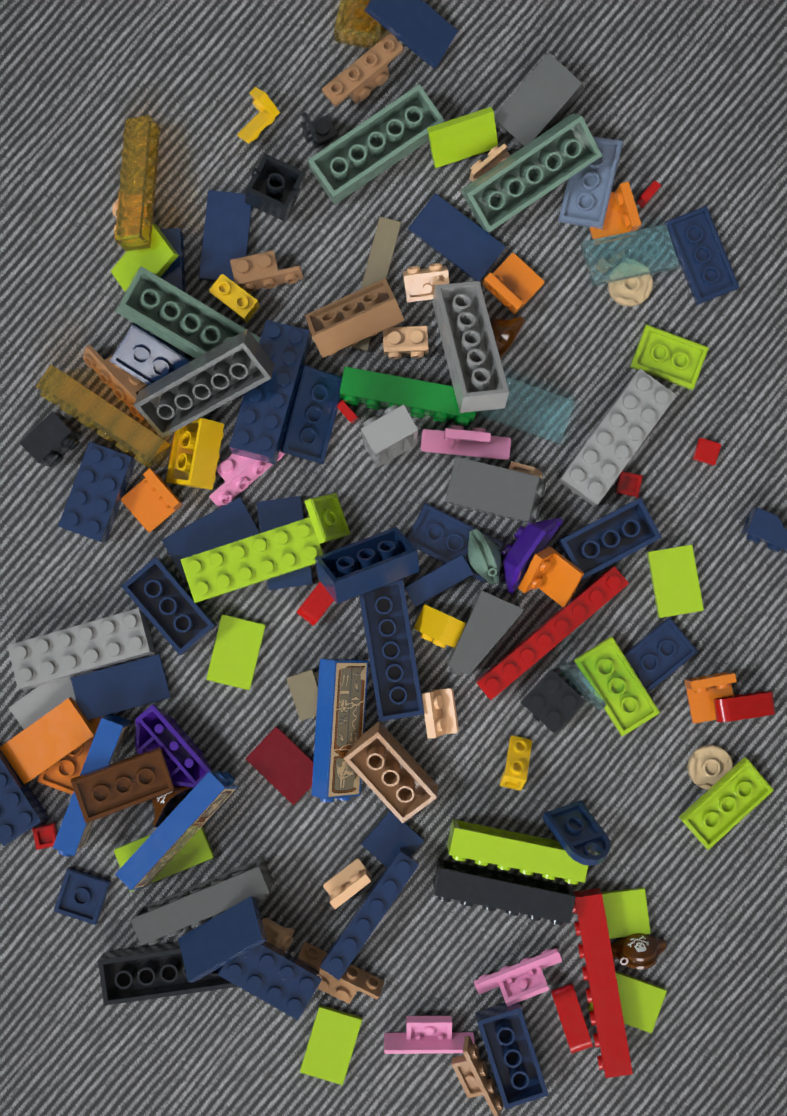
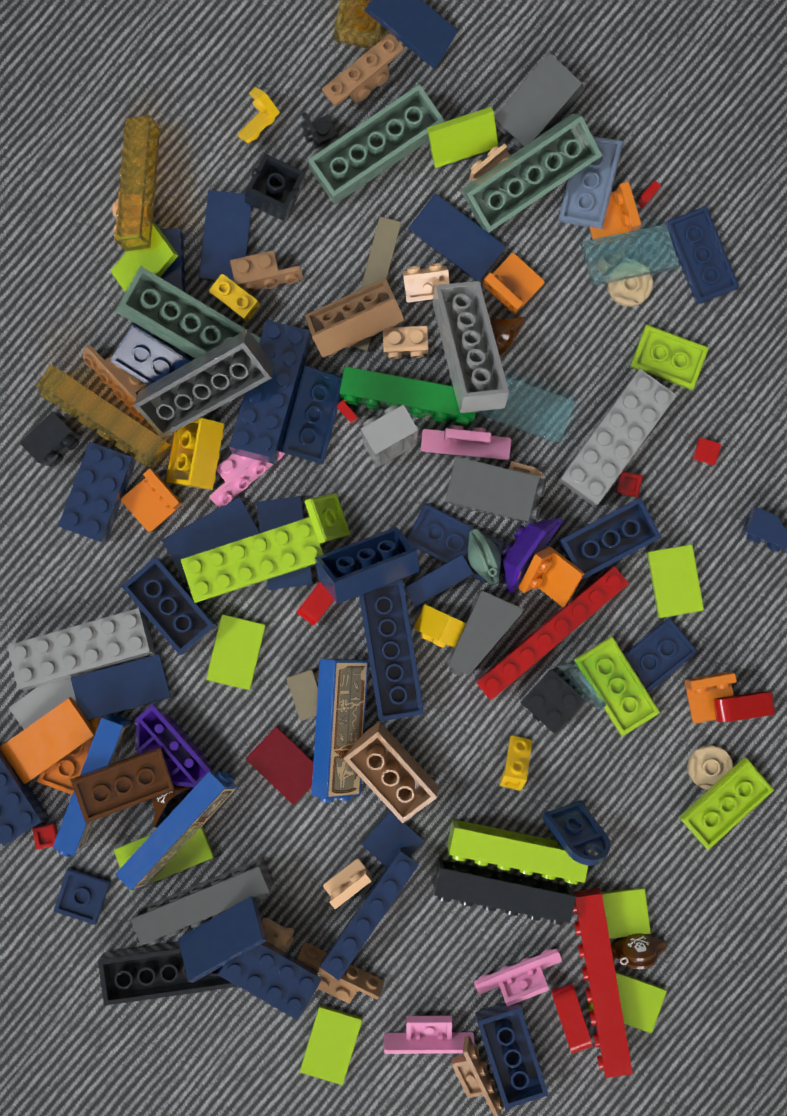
light nougat bracket [422,688,459,739] -> none

